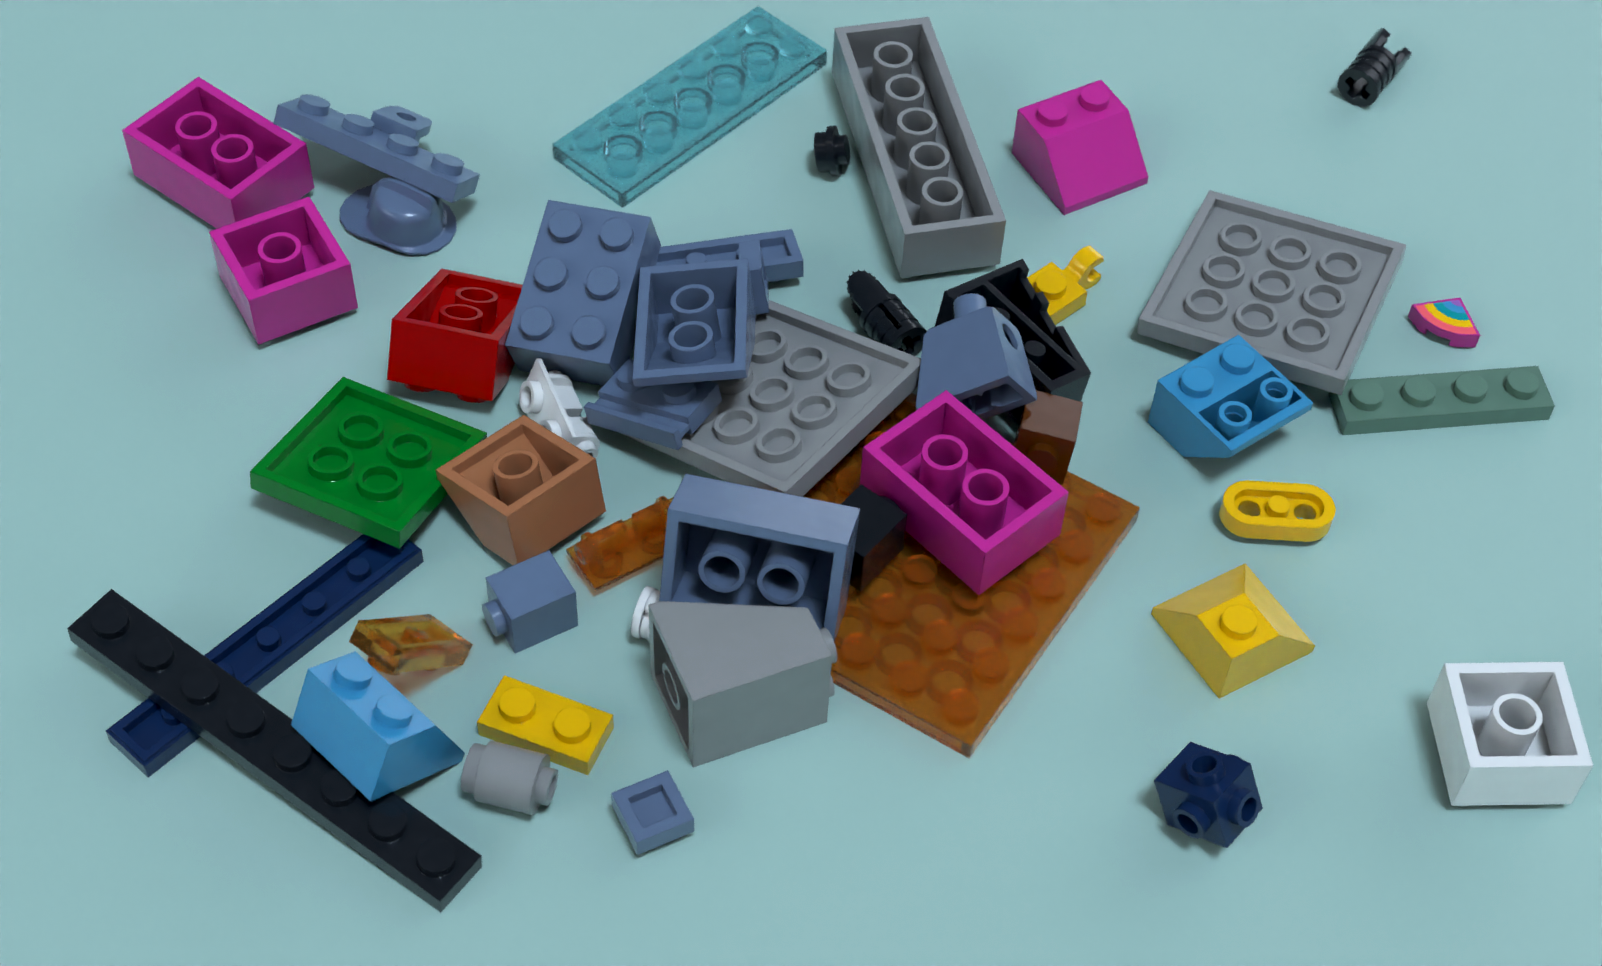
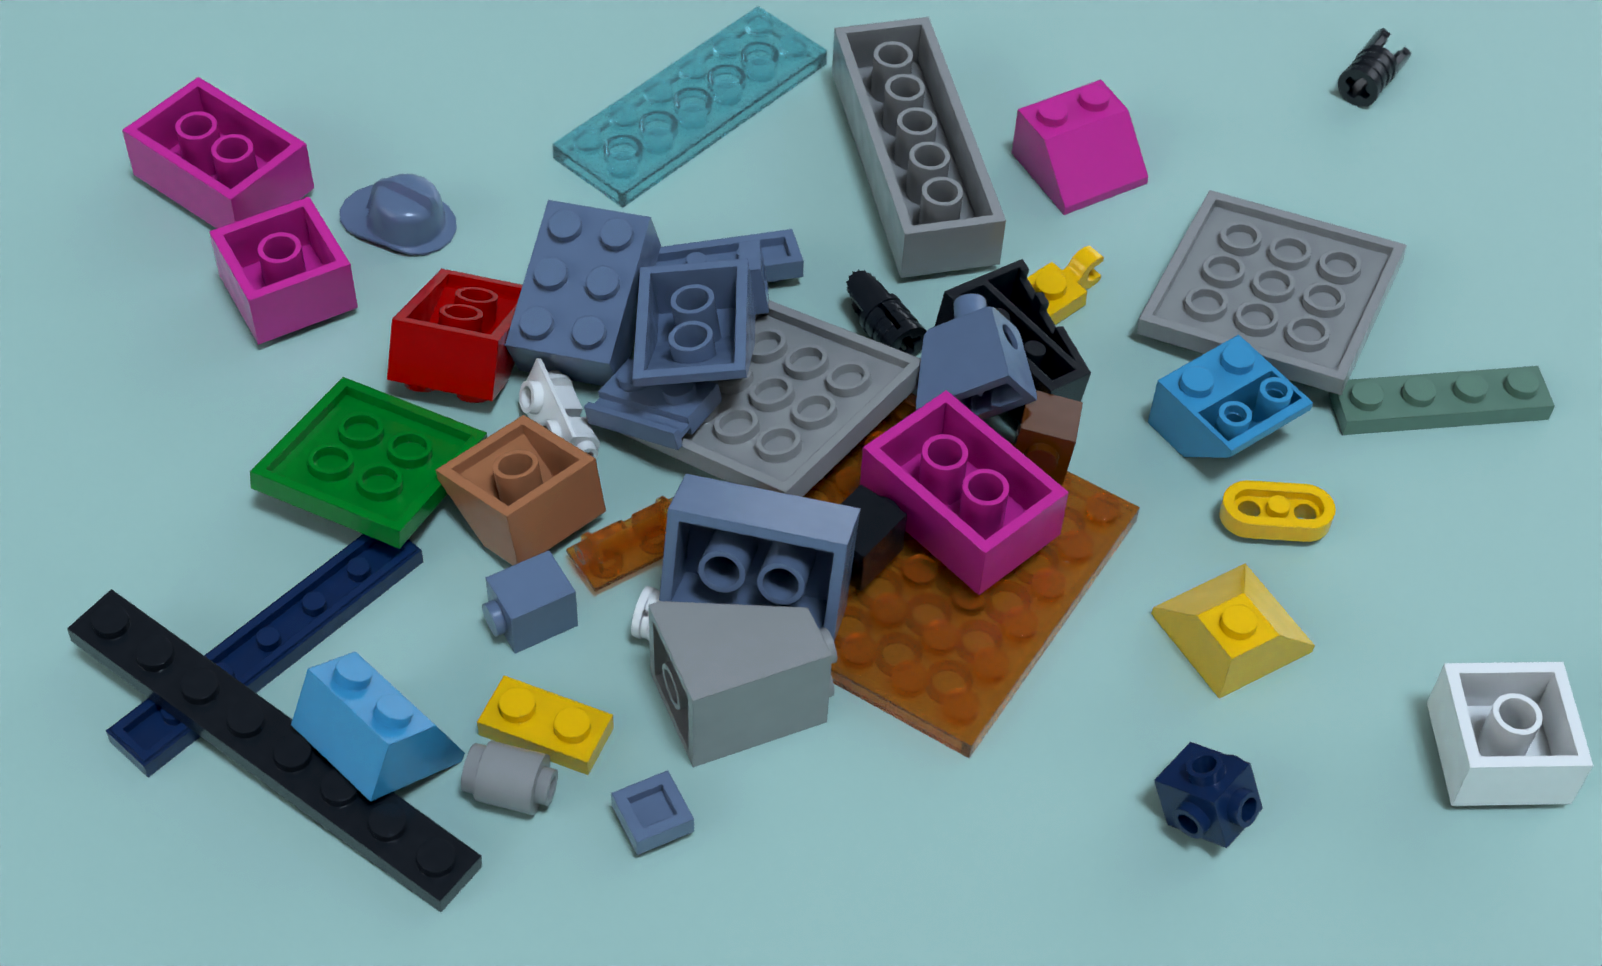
sand blue plate [273,94,480,203] -> none
clear orange plate [349,614,473,675] -> none
black plate [814,126,850,176] -> none
tile [1408,298,1480,348] -> none

